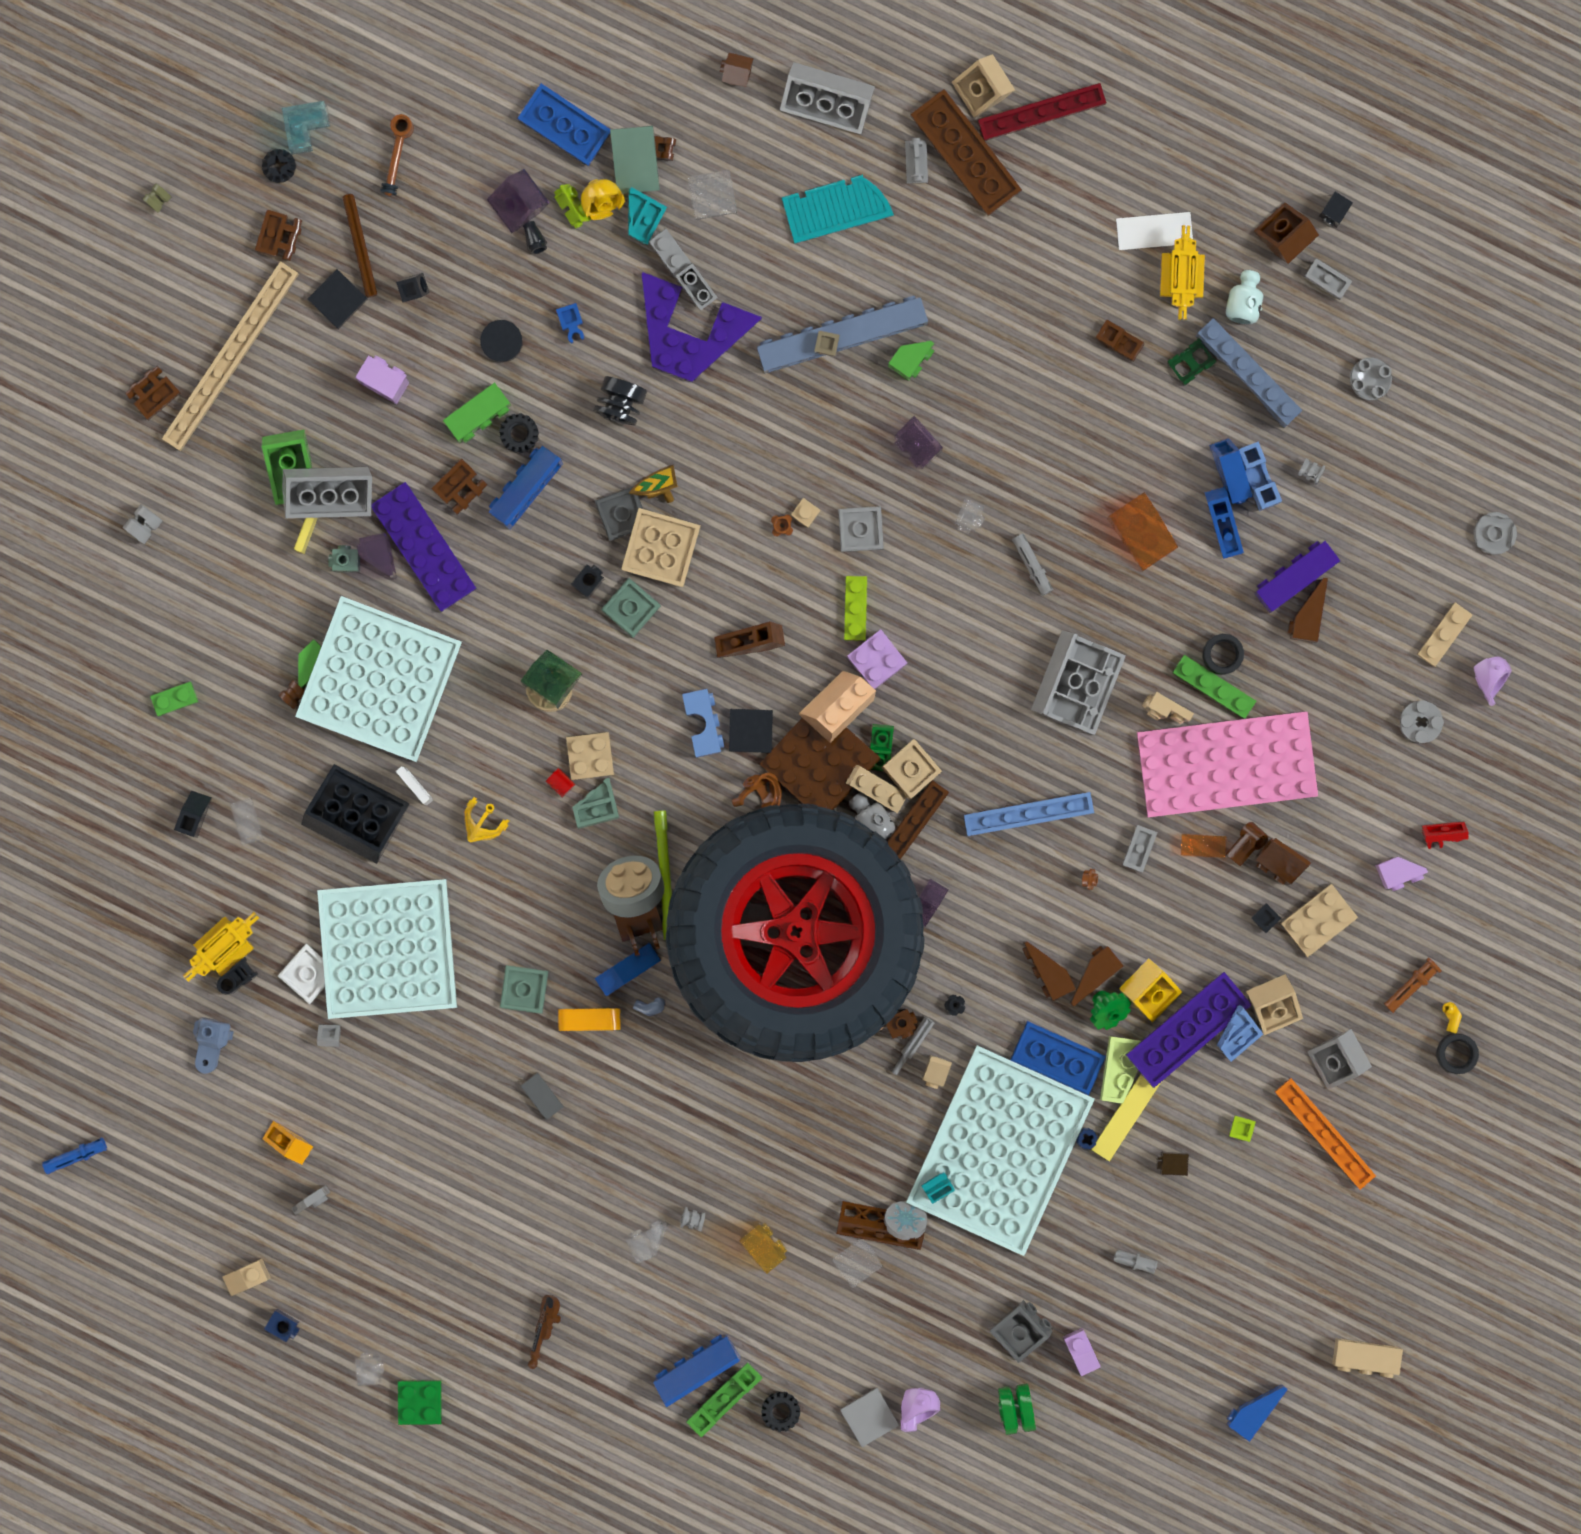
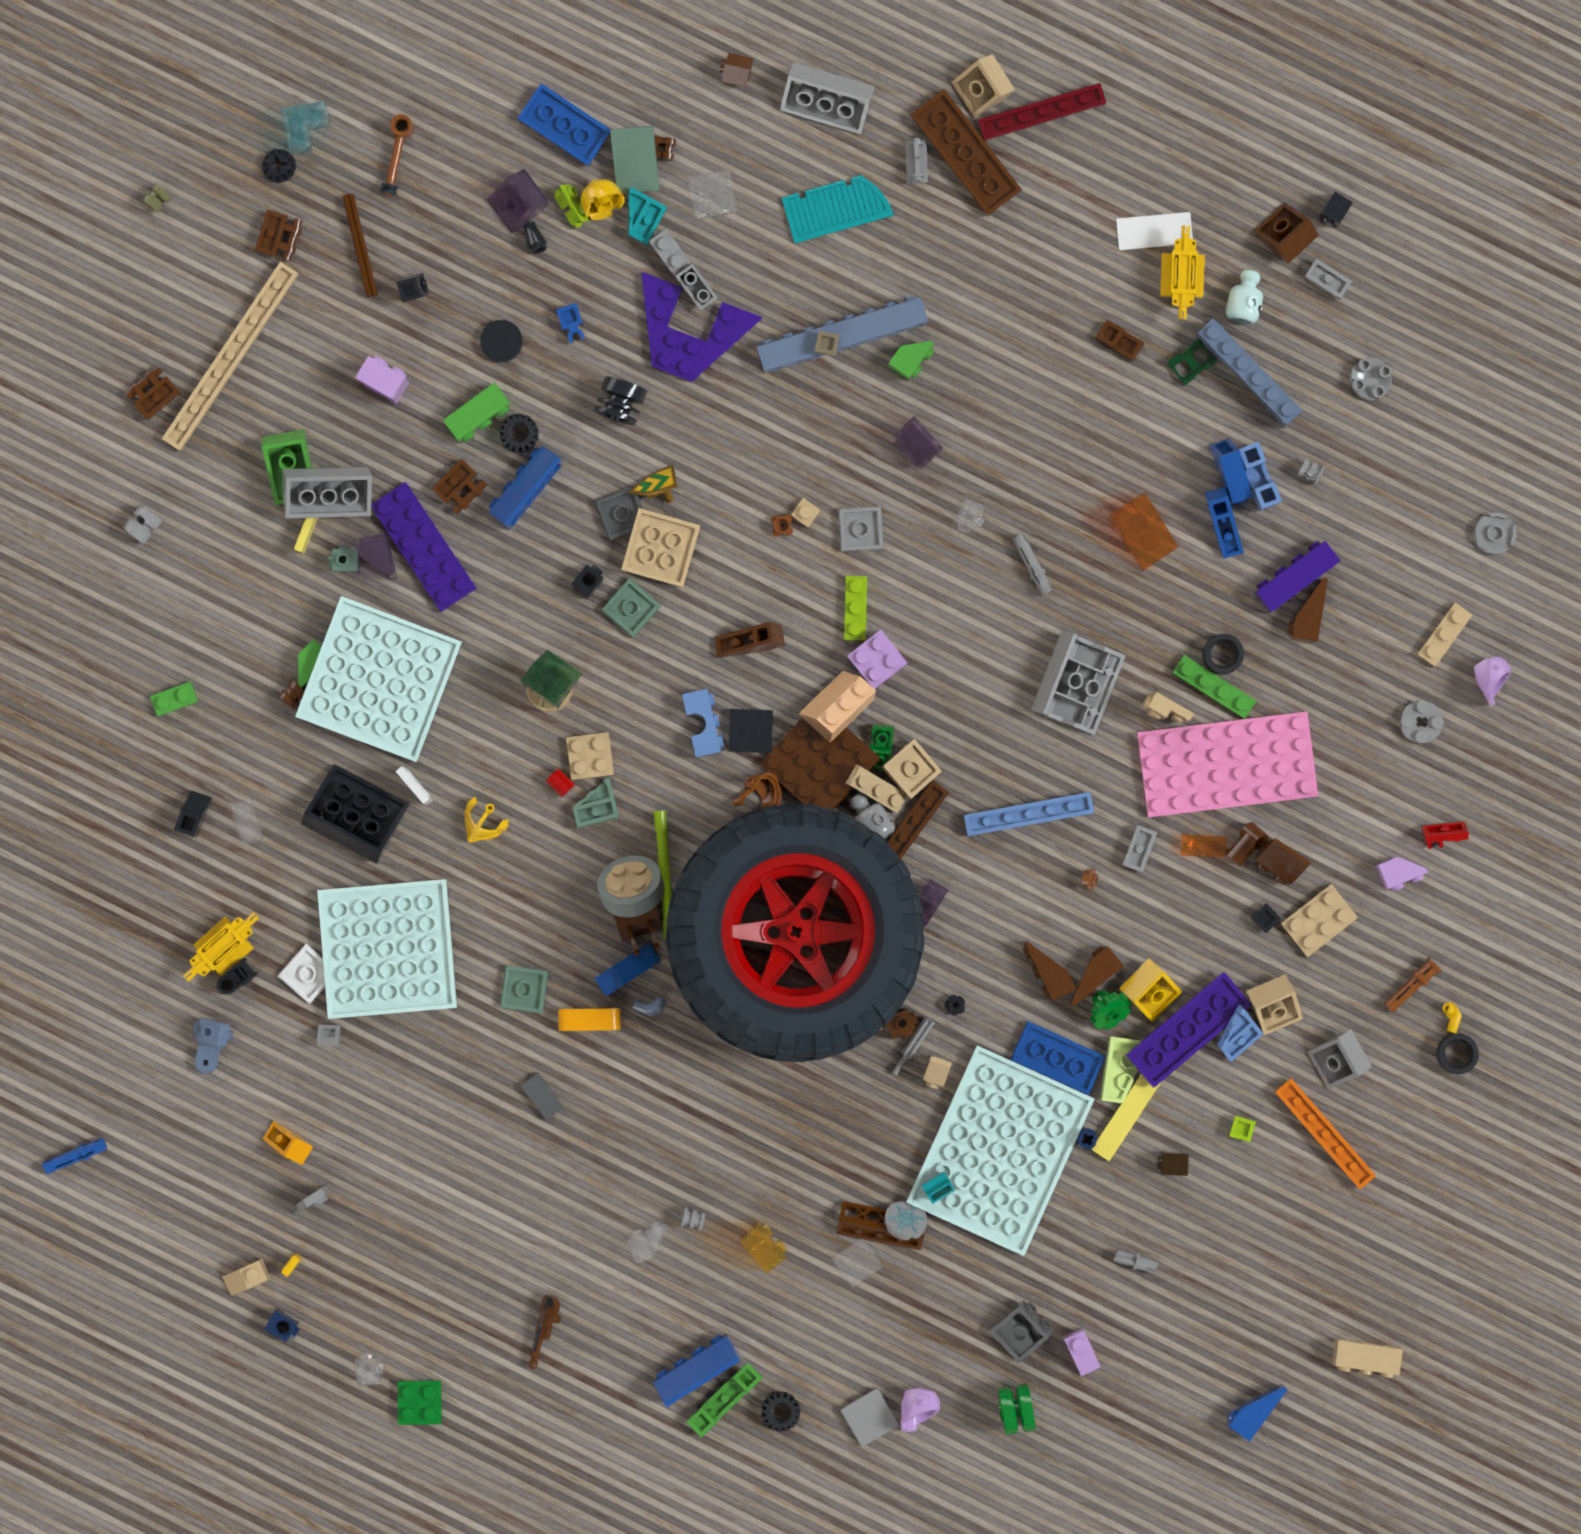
black tile [308,269,368,330] -> none
none -> yellow tile [281,1253,302,1277]

